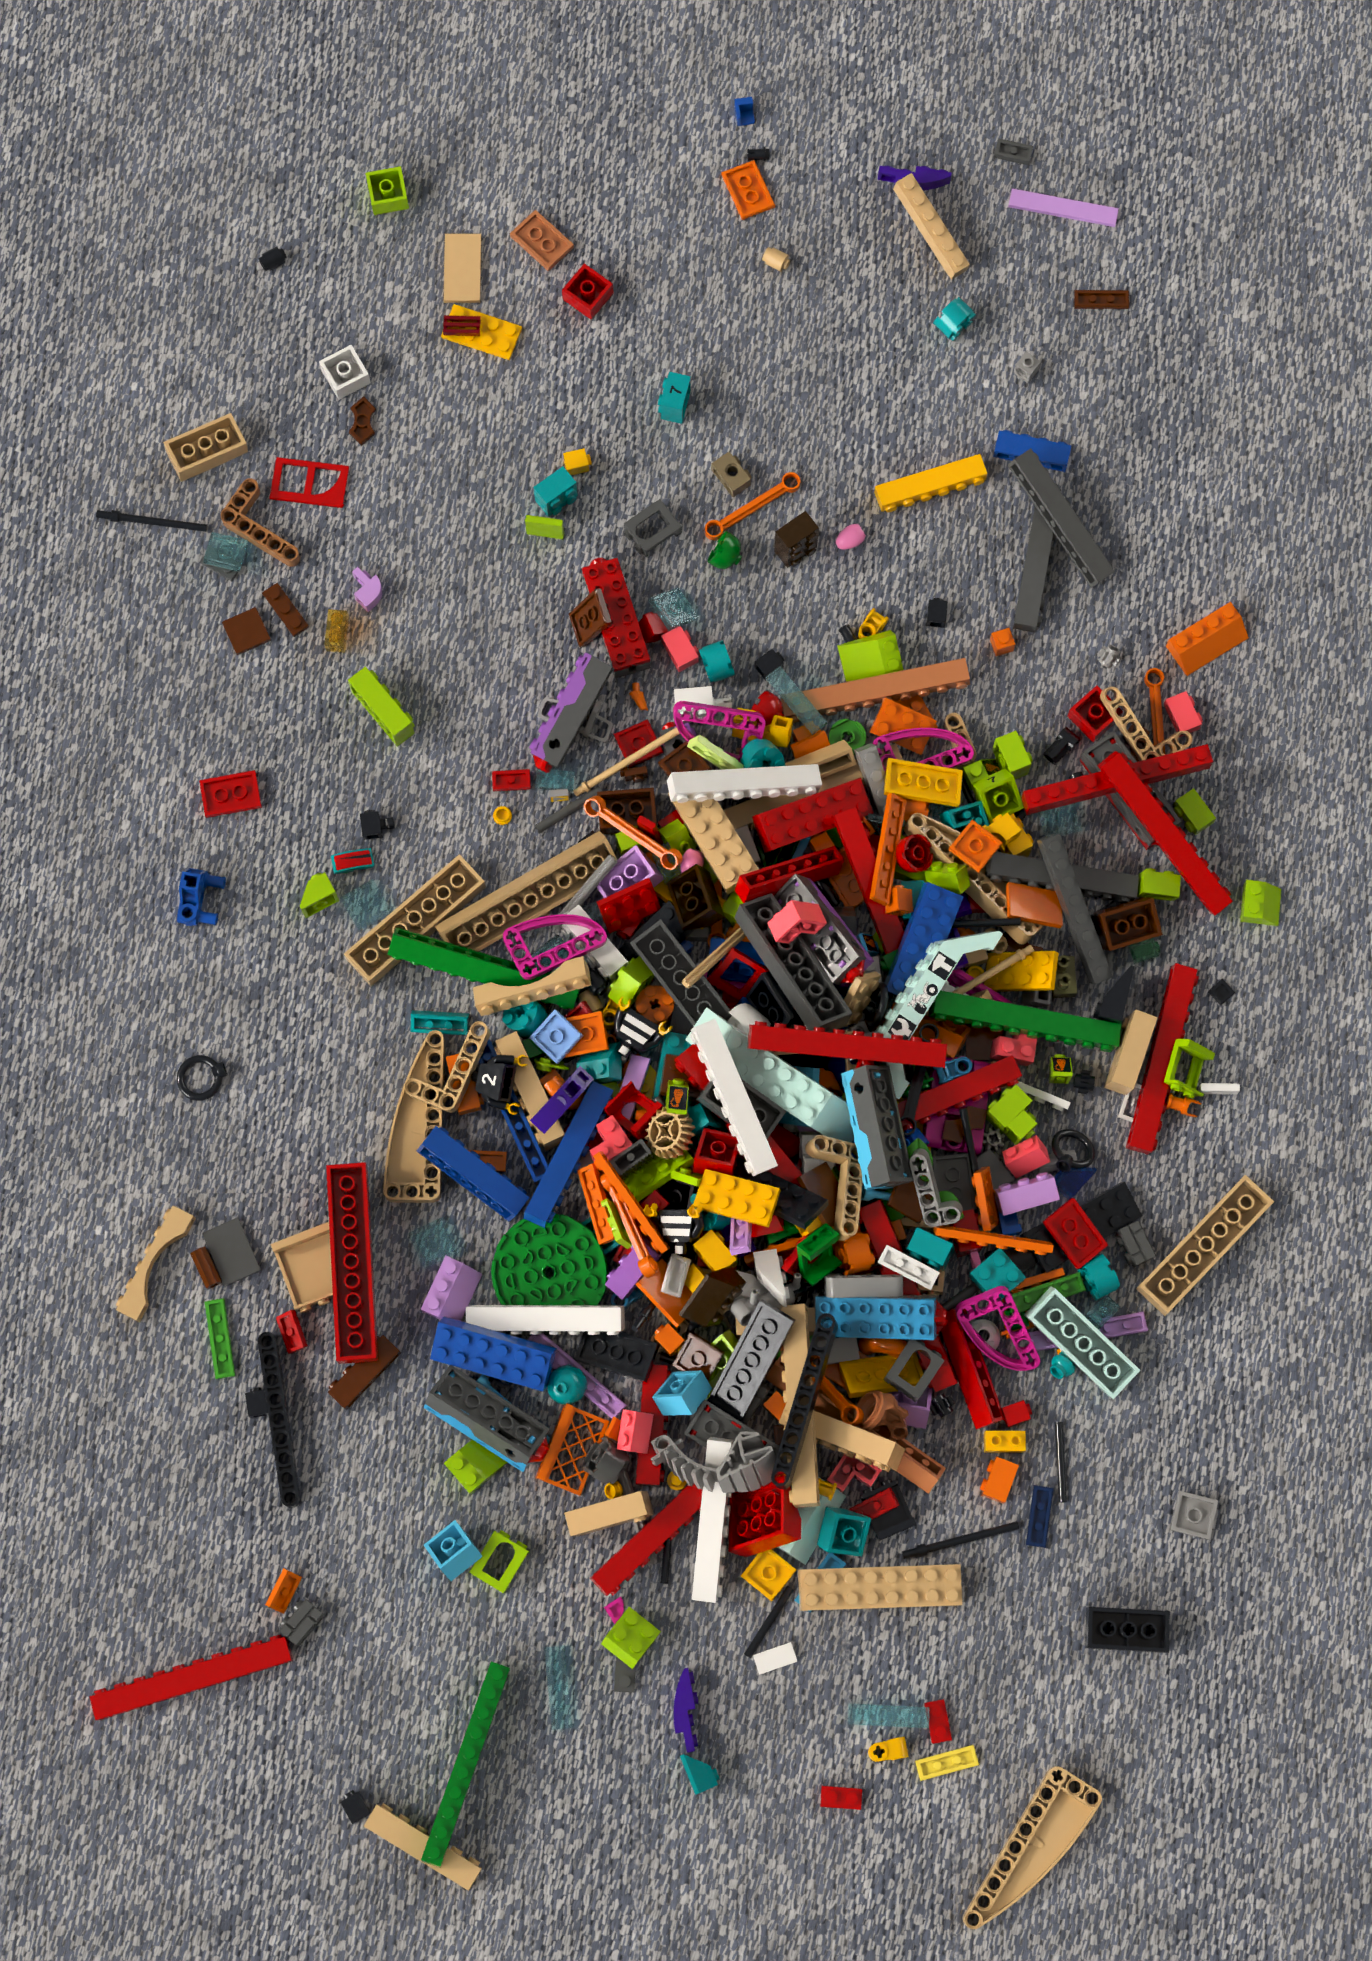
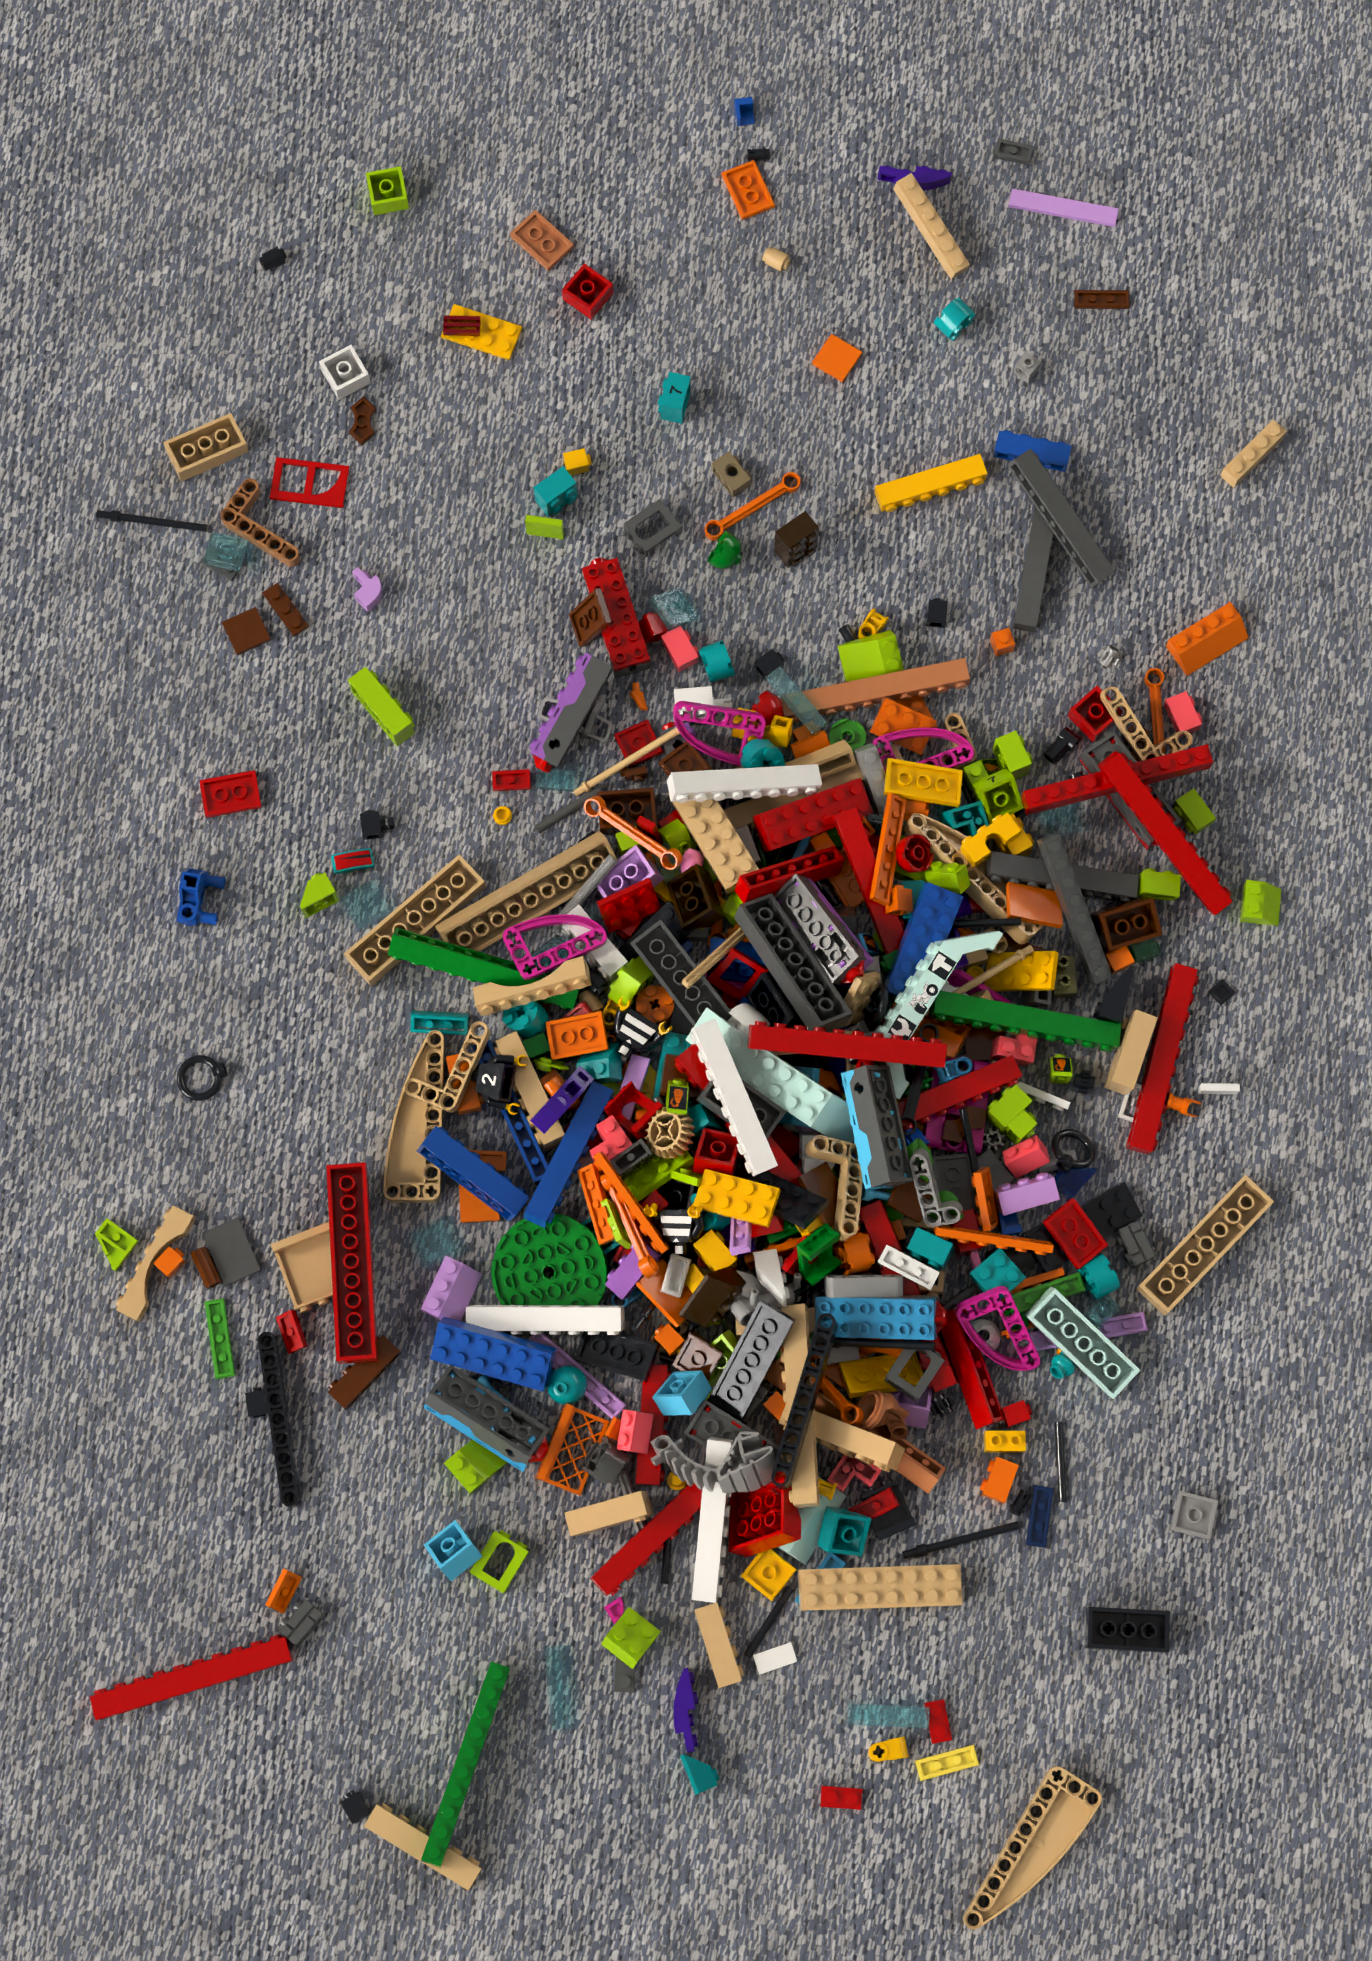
clear yellow brick [324,609,349,653] -> none
tan tile [444,234,481,303] -> none
light blue tile [529,1009,584,1064] -> none
light grey tile [549,789,569,802] -> none
yellow plate [604,1481,623,1499] -> none
yellowish green plate [687,735,744,770] -> none
coral brick [768,900,827,944] -> none
bright pink animal [836,524,866,550] -> none
orange tile [948,819,1003,873] -> none
lime panel [1164,1039,1215,1099] -> none
none -> lime wing [95,1218,139,1271]
none -> orange brick [153,1246,186,1279]
none -> orange tile [459,1184,500,1223]
none -> tan brick [694,1602,744,1688]
none -> orange tile [812,334,862,383]
none -> black bar [817,1337,935,1350]
none -> black pin [1009,1489,1031,1516]
none -> orange brick [1105,946,1135,975]
none -> tan brick [1221,419,1287,488]

